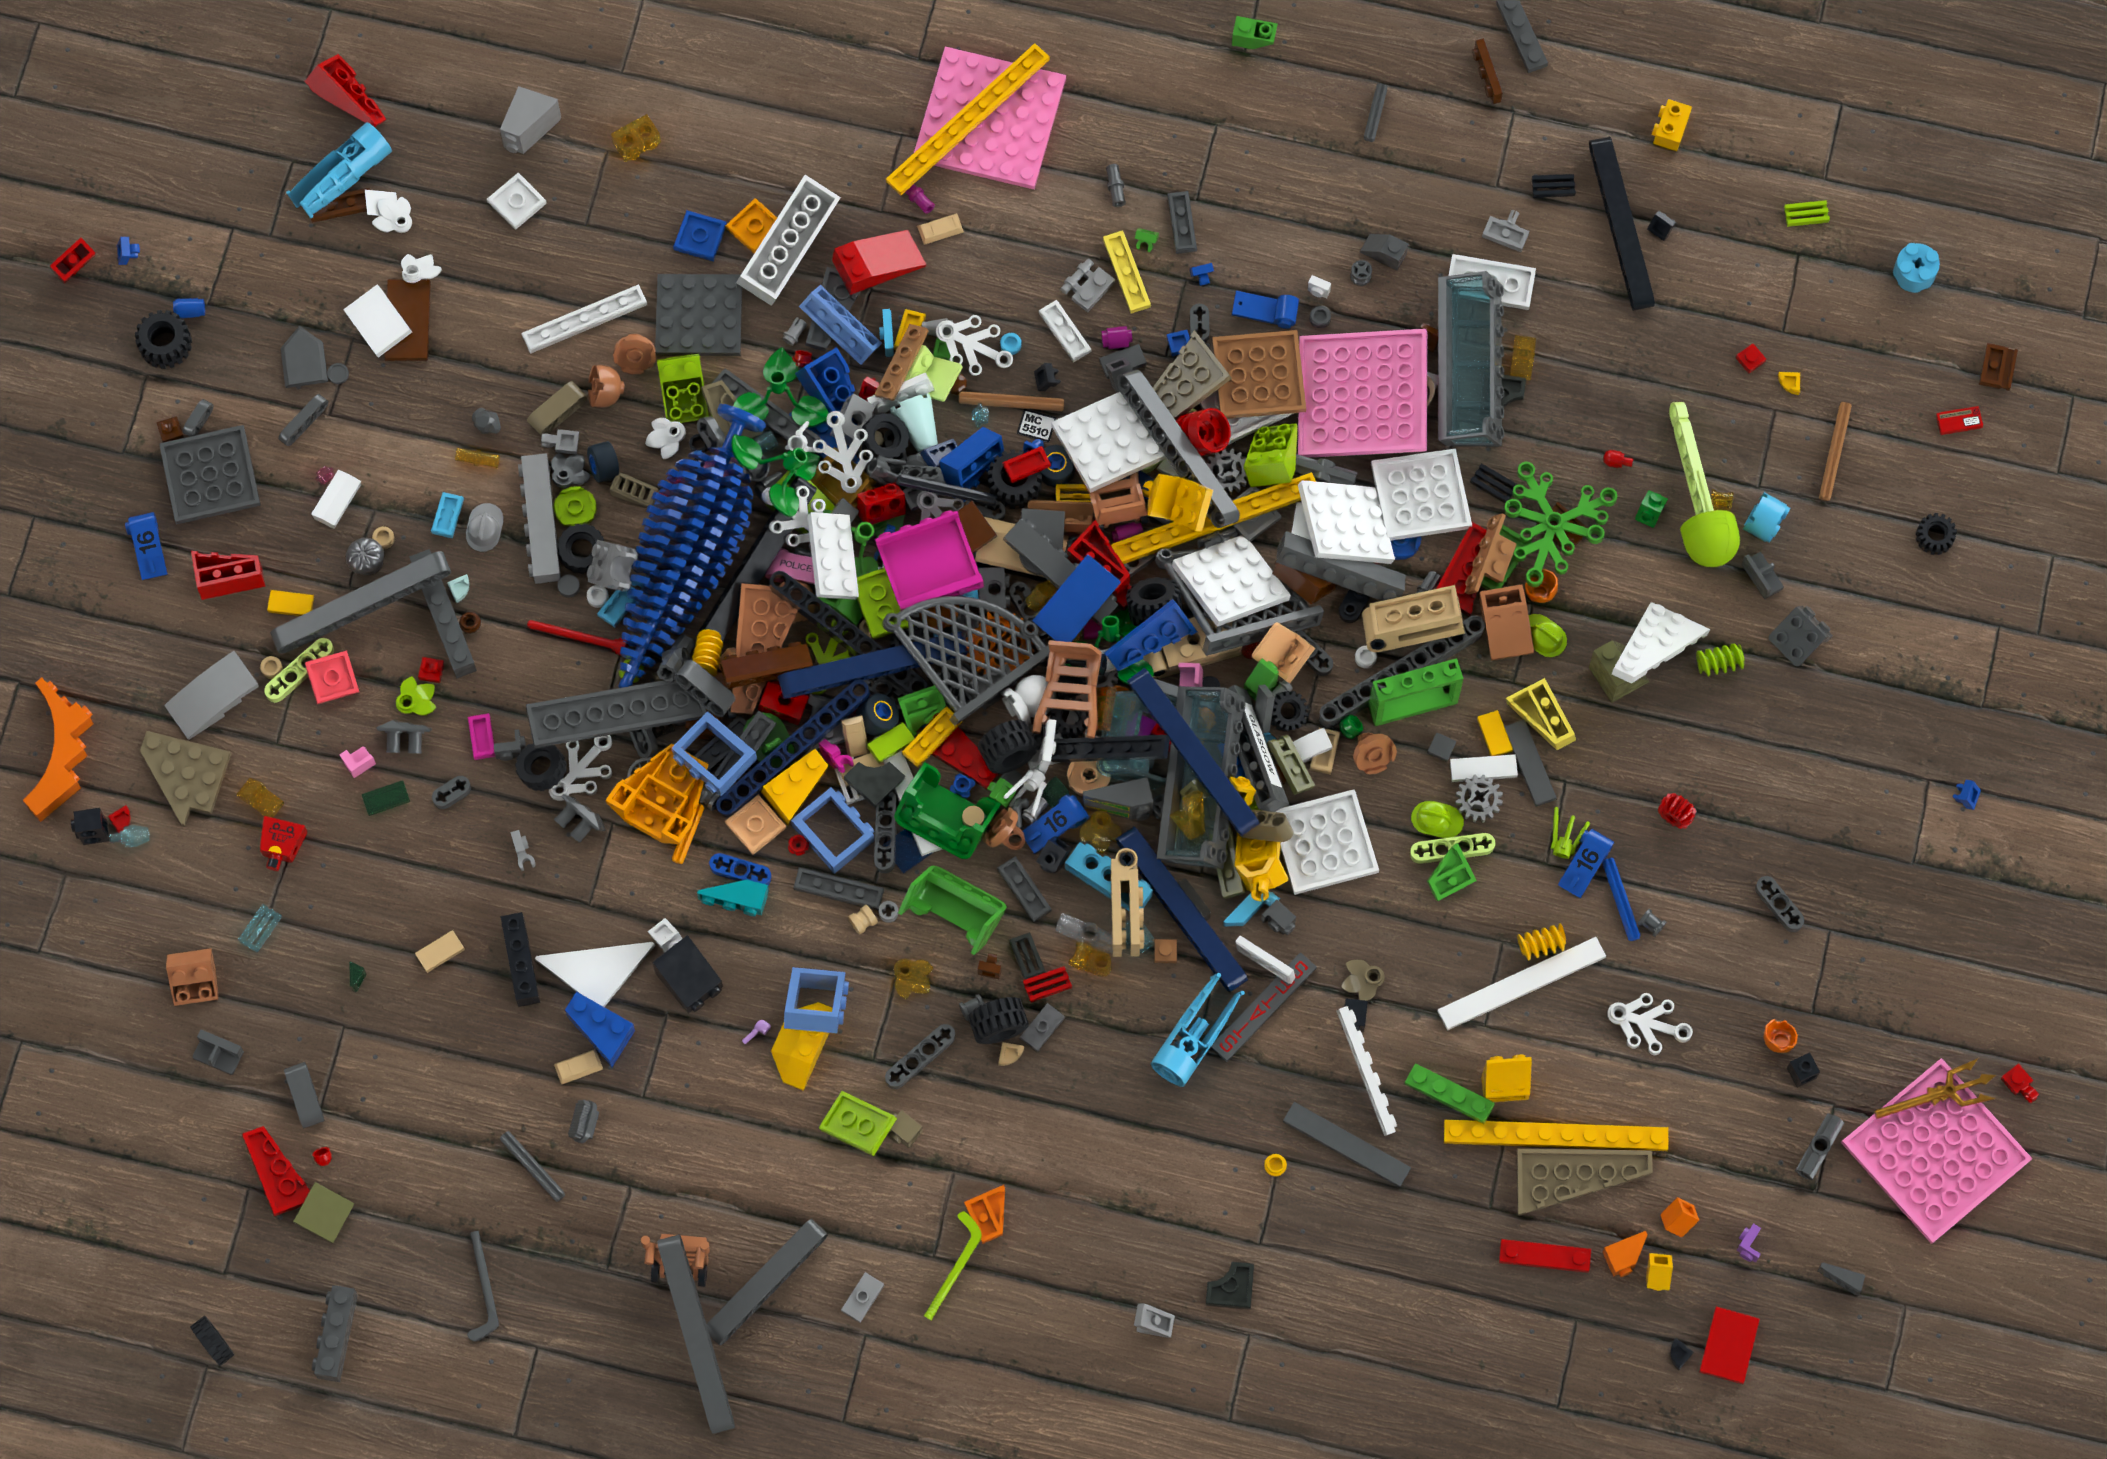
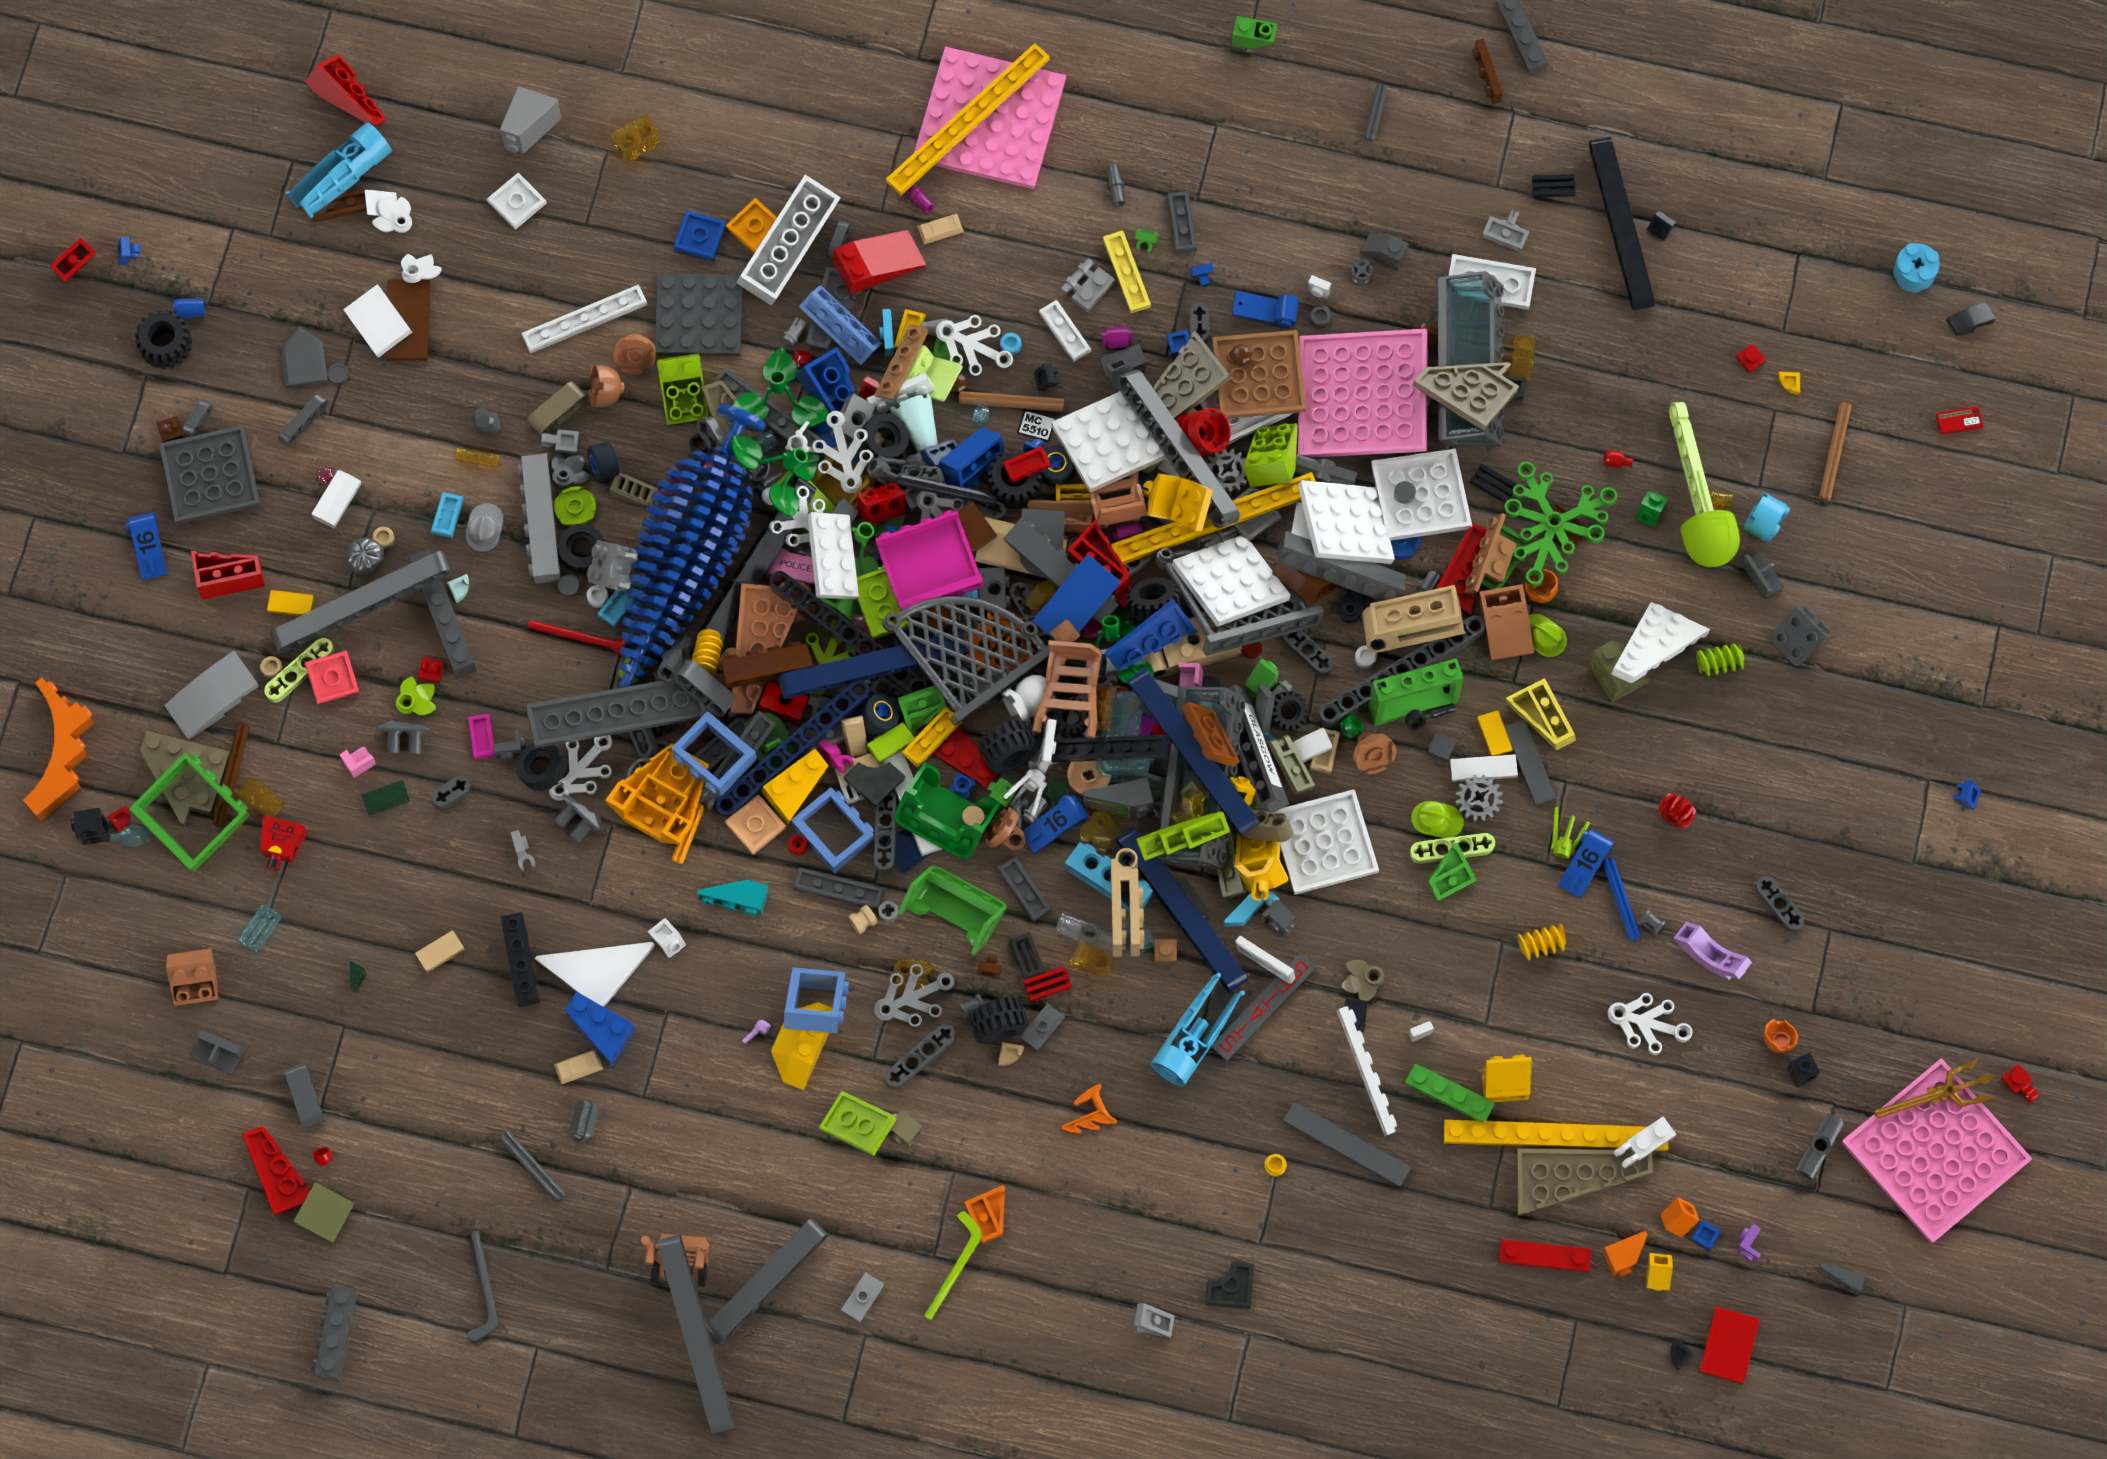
black tyre [190,1315,235,1366] -> none
reddish brown plate [459,612,481,634] -> none
white plate [645,418,686,459] -> none
black slope [652,935,723,1014] -> none
blue beam [709,853,772,885] -> none
black brick [1036,836,1073,873] -> none
light nougat bracket [1252,622,1315,683] -> none
white tile [1437,937,1606,1031] -> none
yellow brick [1652,99,1692,151] -> none
lime tile [1784,200,1830,227] -> none
black tyre [1916,513,1957,555] -> none
reddish brown plate [1979,343,2018,391] -> none
none -> bright green window [129,753,250,872]
none -> reddish brown axle [213,723,249,827]
none -> dark grey beam [828,220,850,258]
none -> clear pink plate [851,614,868,633]
none -> light grey plant [874,964,954,1027]
none -> medium nougat plate [1050,619,1081,642]
none -> orange piece [1061,1084,1117,1134]
none -> lime slope [1136,811,1230,861]
none -> dark orange plate [1182,702,1240,767]
none -> reddish brown tile [1231,344,1252,367]
none -> dark grey tile [1394,481,1416,504]
none -> black piece [1405,704,1456,730]
none -> white tile [1409,1021,1434,1042]
none -> dark tan wing [1413,362,1519,431]
none -> white hinge [1613,1117,1676,1168]
none -> lavender arch [1674,922,1752,980]
none -> blue tile [1690,1220,1721,1252]
none -> black slope [1946,302,1996,336]

